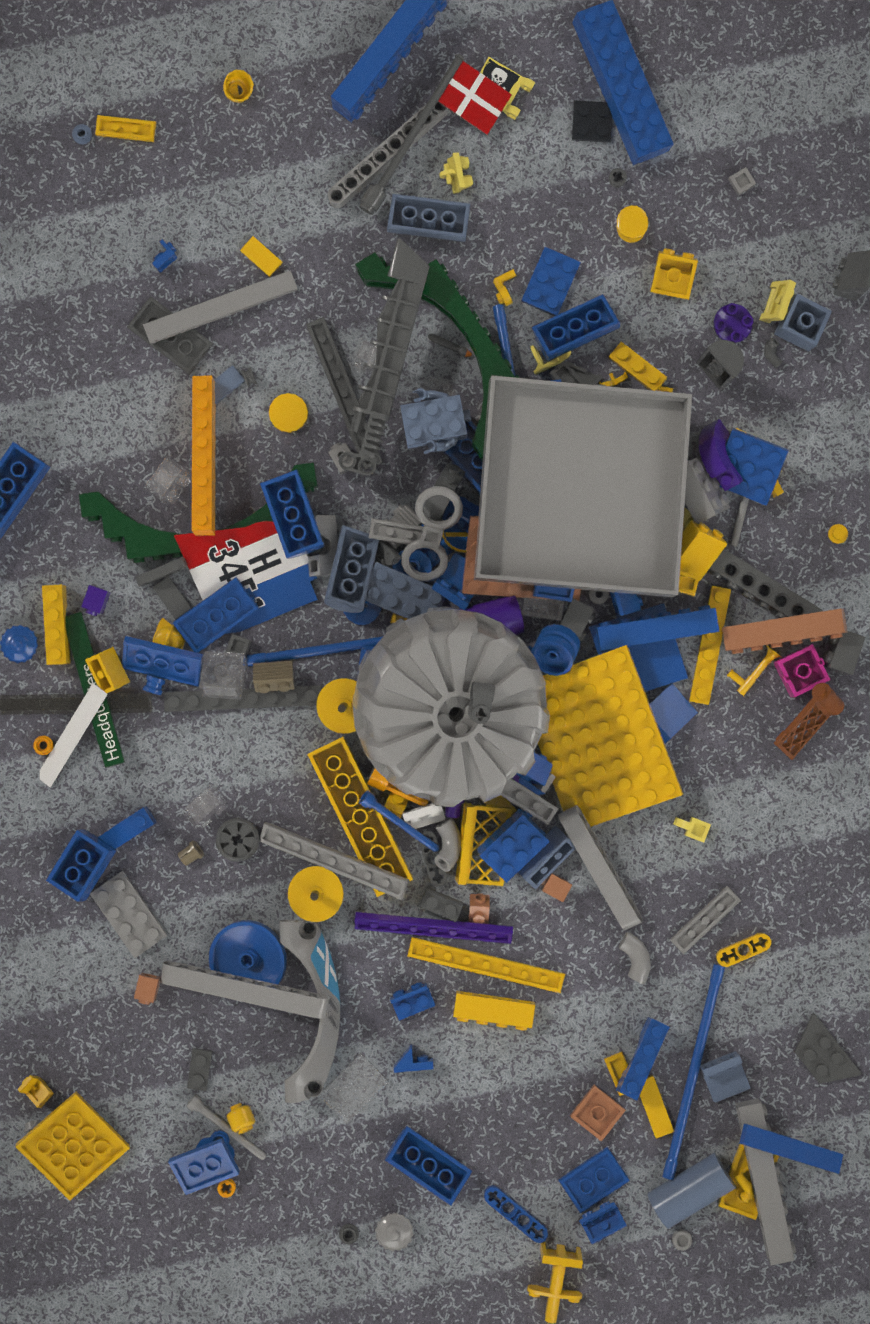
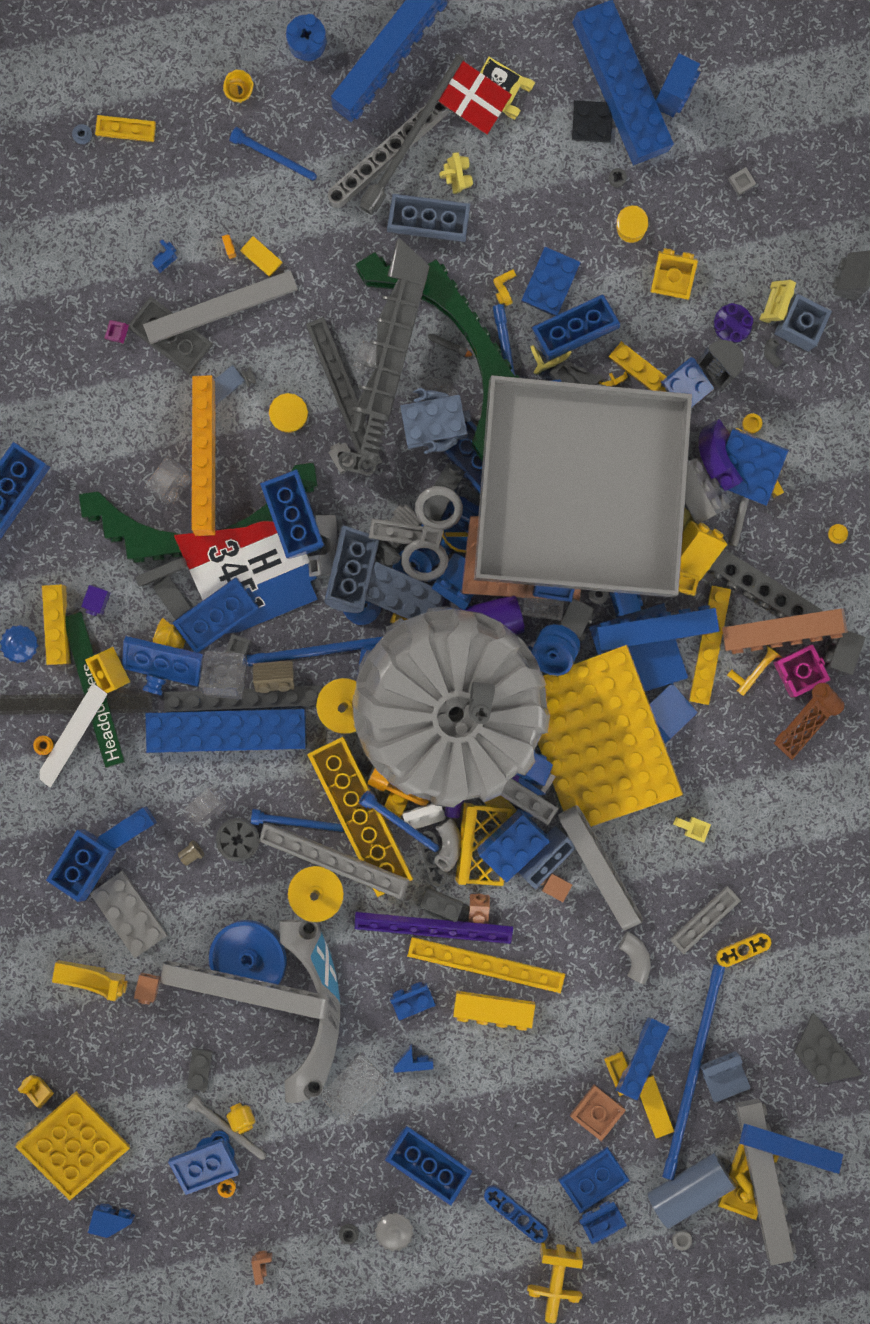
none -> yellow arch [52,960,128,1001]
none -> blue slope [88,1203,135,1238]
none -> magenta tile [104,320,129,344]
none -> blue brick [146,709,307,753]
none -> light orange tile [222,234,237,259]
none -> blue piece [229,127,317,180]
none -> blue piece [251,809,344,832]
none -> nougat bracket [251,1251,273,1285]
none -> blue brick [286,14,327,61]
none -> blue brick [655,53,701,117]
none -> plate [661,357,714,408]
none -> yellow tile [742,413,762,434]

